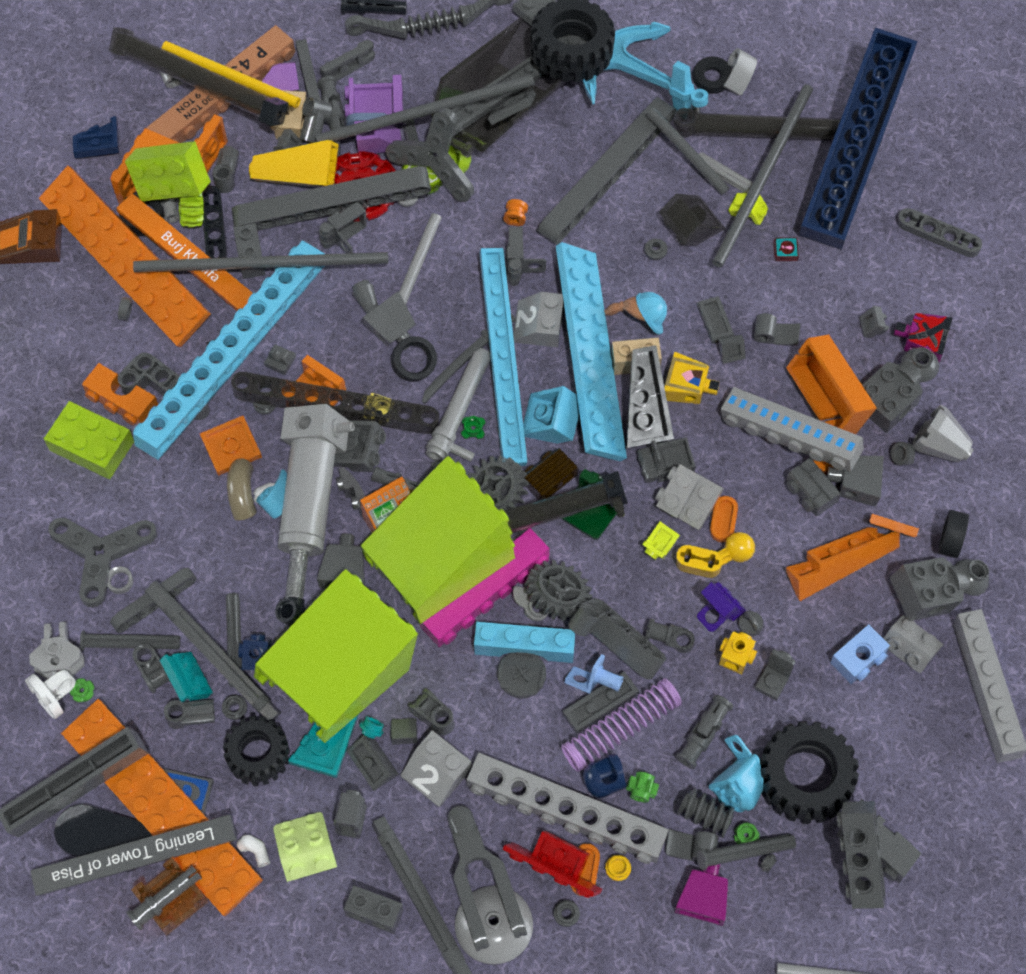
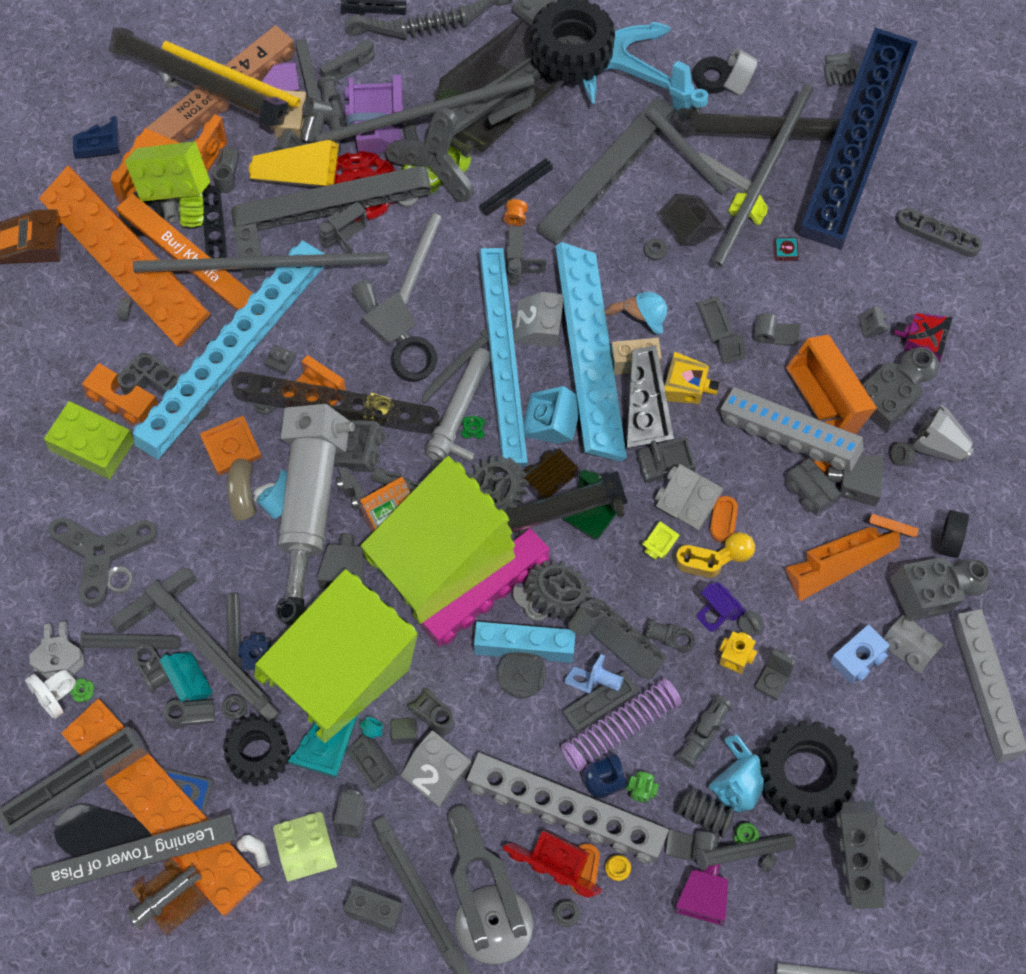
none -> black axle [480,158,553,216]
none -> dark grey piece [825,52,859,87]

